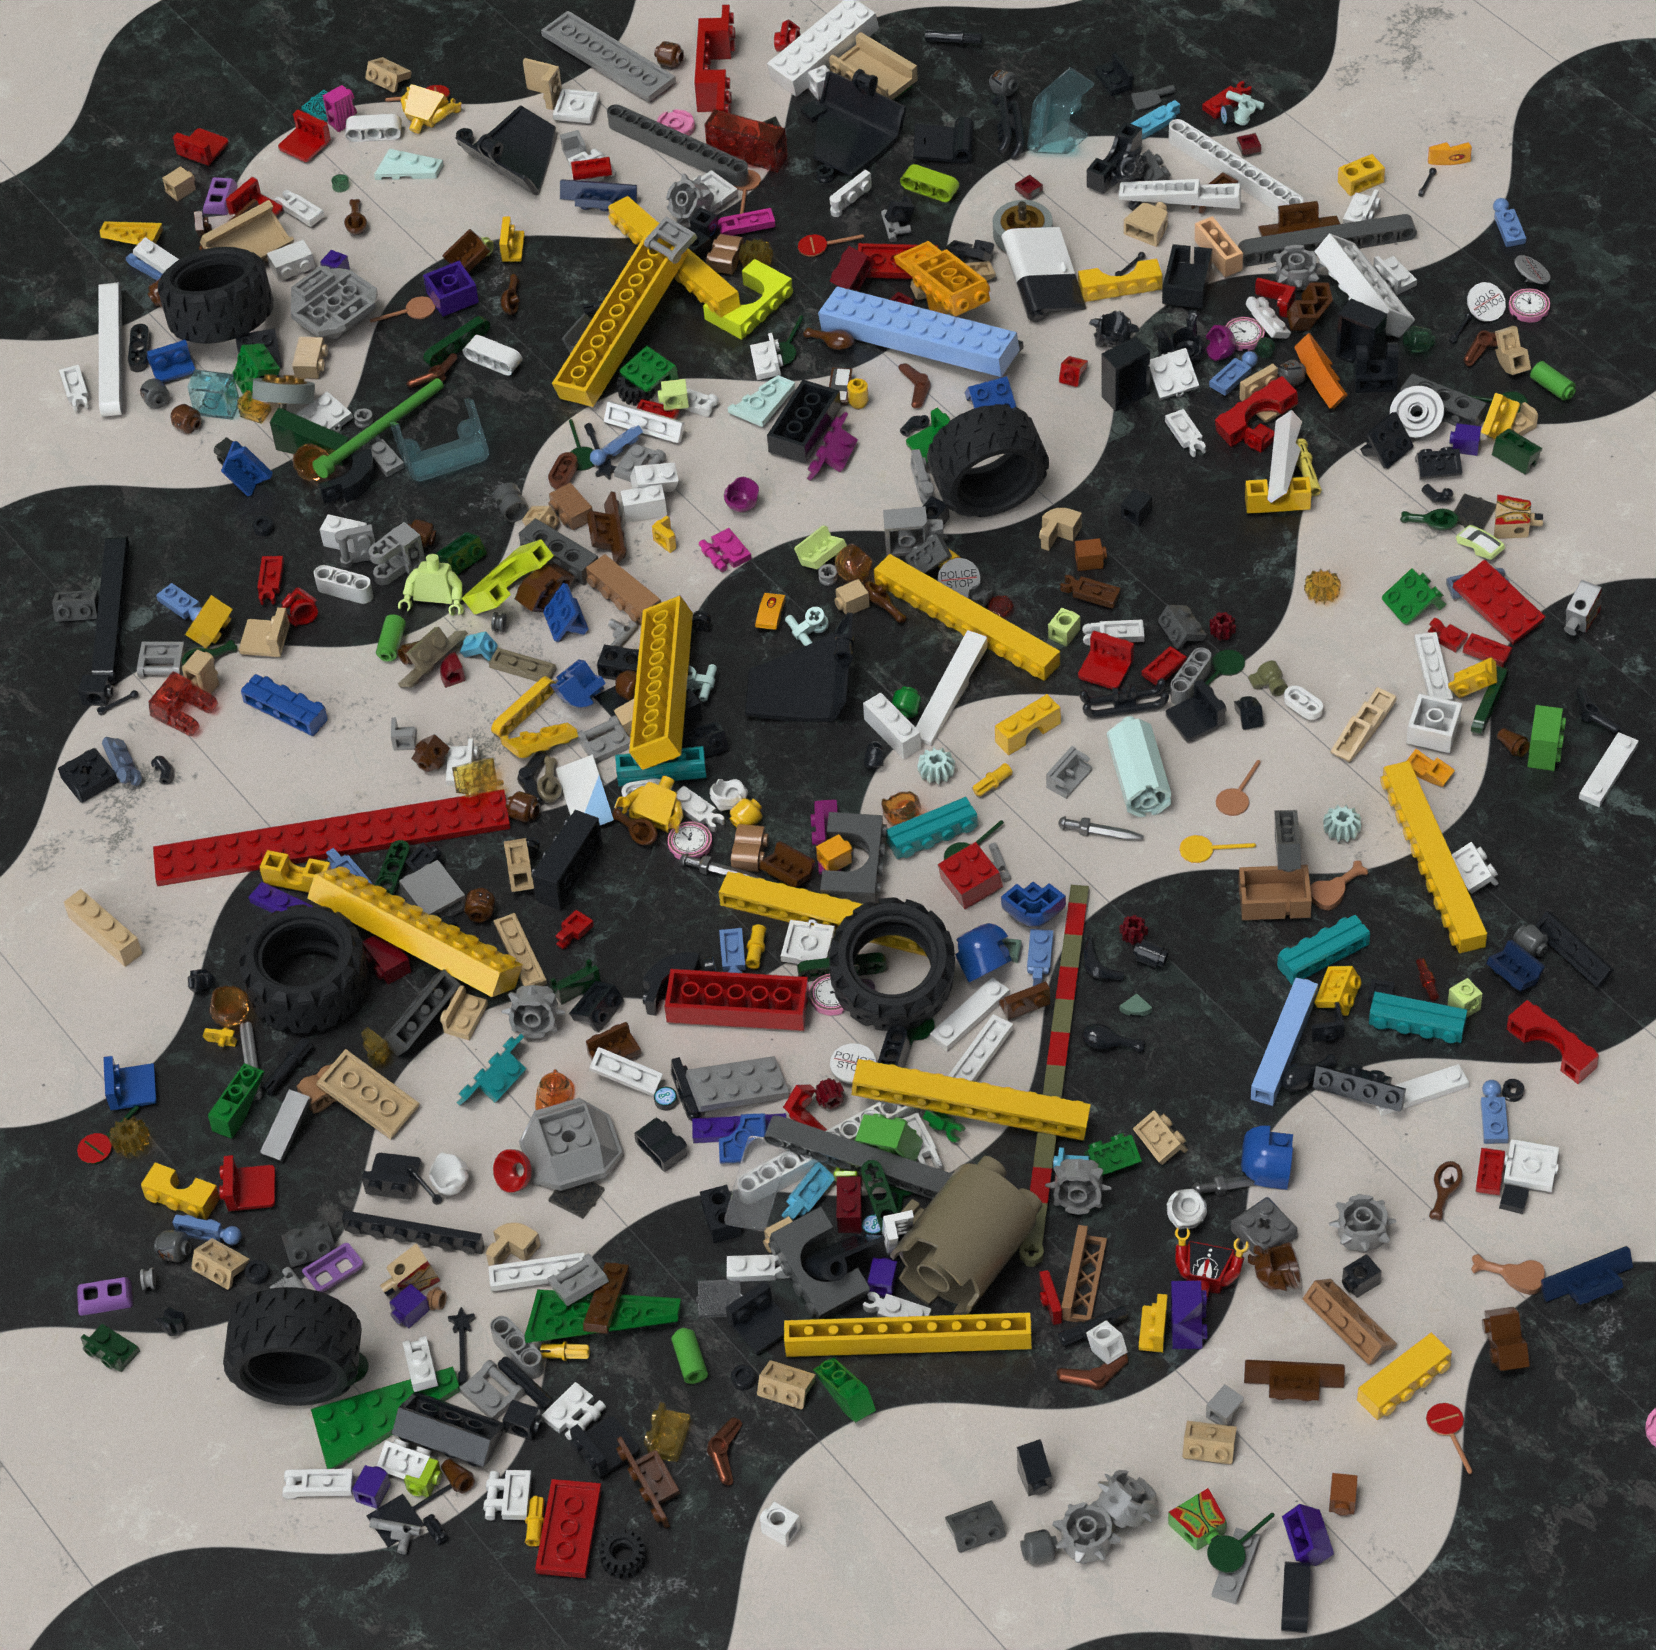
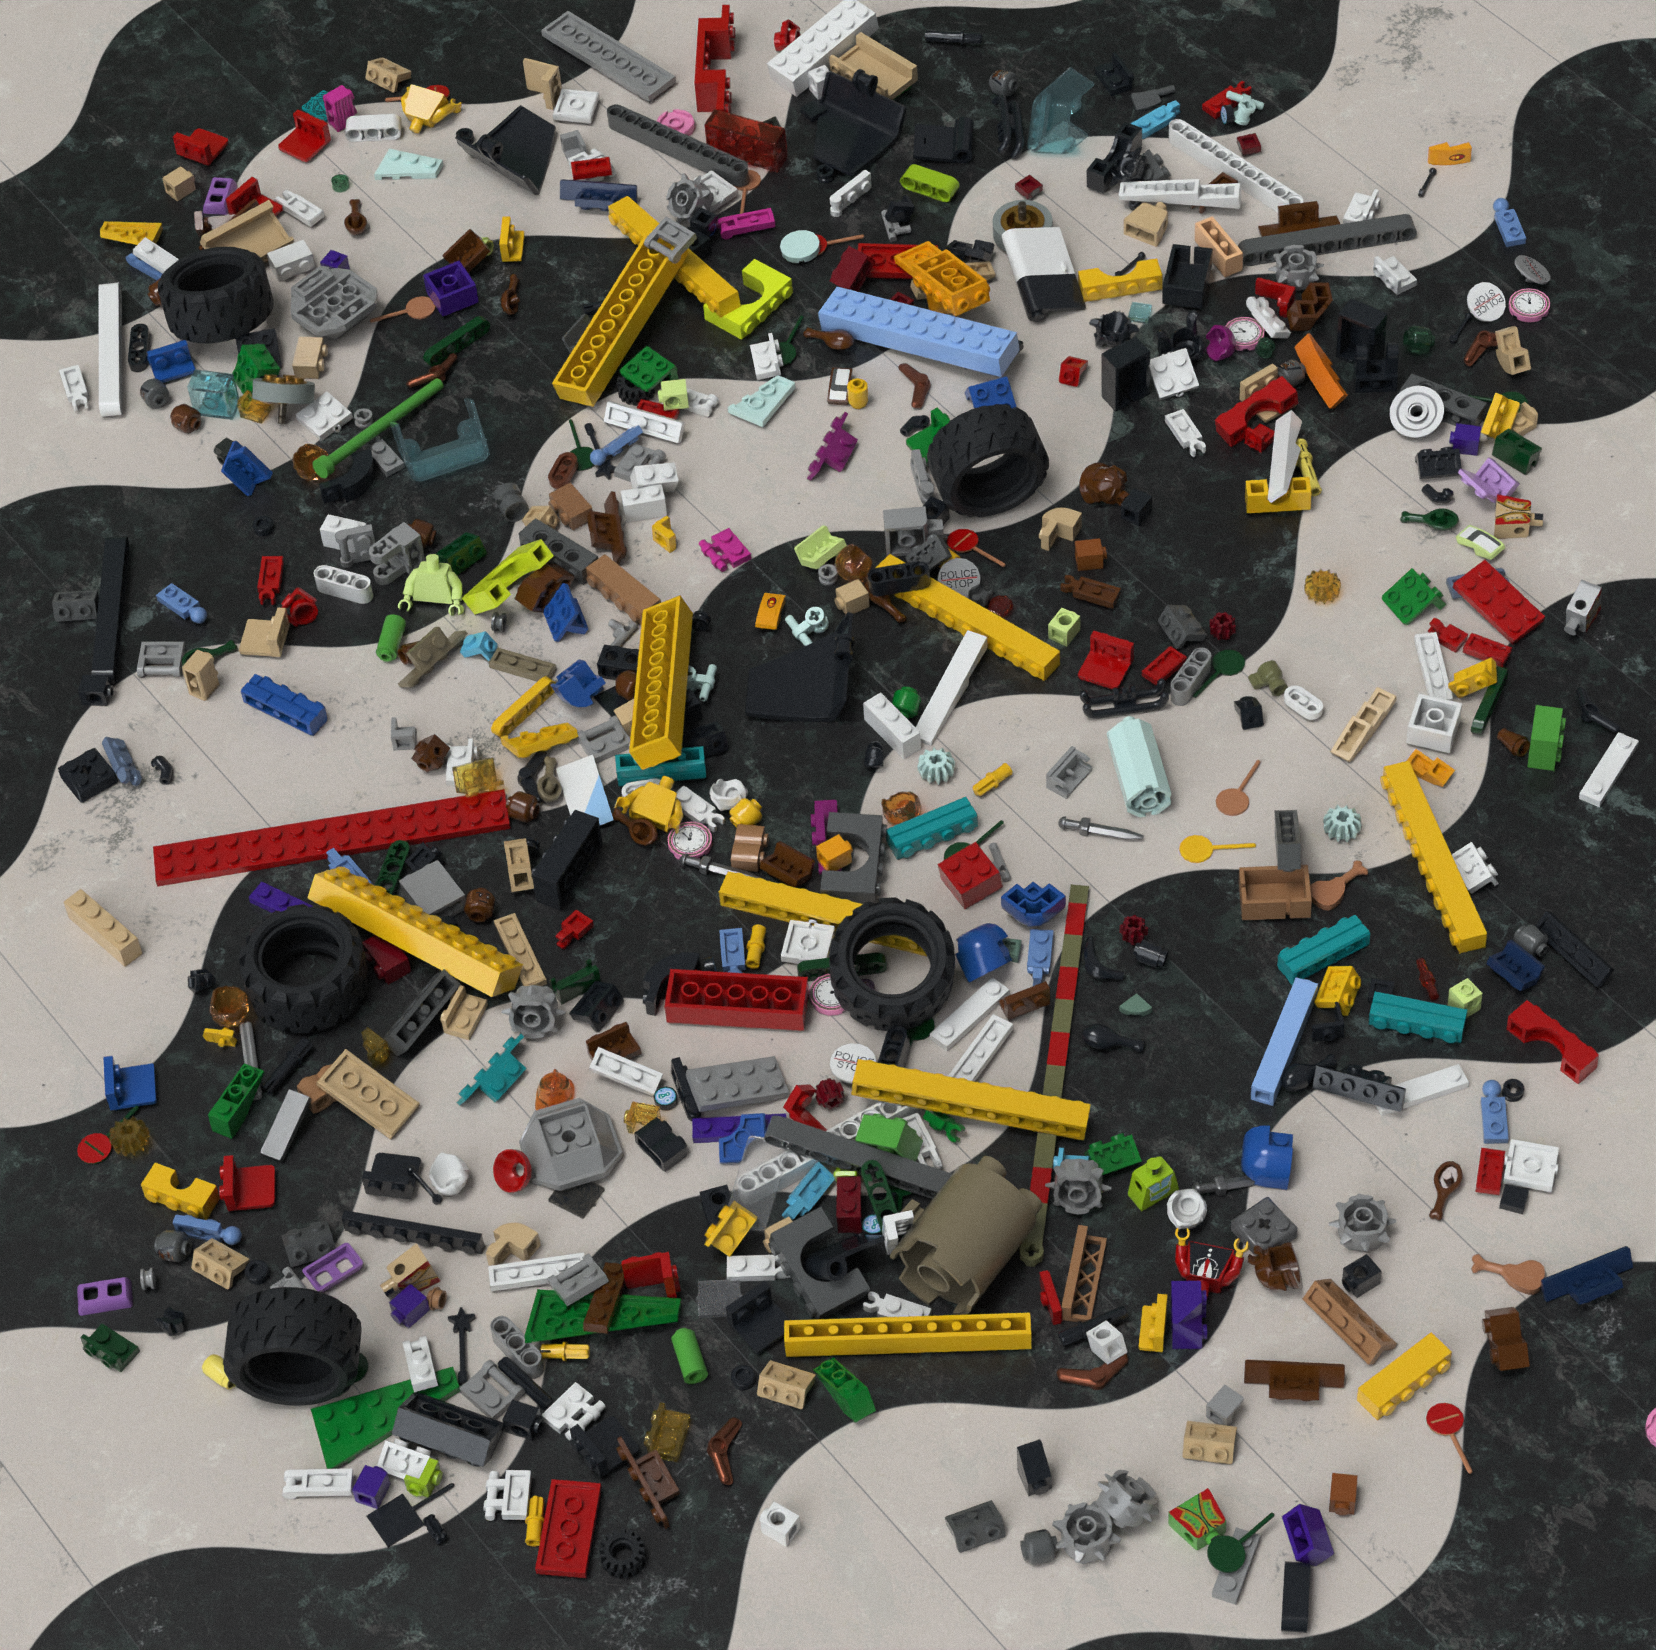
black hinge [97,690,139,715] -> none
clear red brick [148,671,218,736] -> none
yellow brick [185,595,233,648] -> none
yellow arch [259,850,332,893] -> none
dark green slope [270,408,351,466] -> none
light grey hose [369,1518,421,1555] -> none
dark red brick [440,652,465,688] -> none
reddish brown cone [441,1459,475,1494] -> none
white beam [463,335,523,375] -> none
reddish brown head [654,41,684,68] -> none
medium nougat brick [706,234,744,274] -> none
magenta hair [724,476,759,512] -> none
clear yellow gear [739,238,773,268] -> none
black brick [767,379,841,464] -> none
dark purple brick [867,1258,898,1298] -> none
yellow arch [995,694,1061,756] -> none
white hinge [1082,620,1144,645] -> none
tan bracket [1133,1110,1188,1165] -> none
black bracket [1166,679,1227,741] -> none
medium blue plate [1209,351,1258,396] -> none
white brick [1314,233,1415,338] -> none
yellow brick [1337,154,1385,196] -> none
black bracket [1360,412,1414,469] -> none
clear smoke piece [1454,493,1496,530] -> none
bright green brick [1530,361,1576,400] -> none
none -> light yellow piece [202,1354,235,1390]
none -> red bracket [621,1252,681,1298]
none -> clear yellow bracket [624,1101,661,1133]
none -> yellow bracket [704,1201,757,1257]
none -> light aqua tile [780,230,820,263]
none -> black beam [867,561,930,596]
none -> red piece [947,529,1005,567]
none -> reddish brown helmet [1079,463,1129,507]
none -> clear light blue tile [1128,302,1152,324]
none -> lime torso [1128,1156,1179,1212]
none -> lavender bracket [1458,457,1520,503]

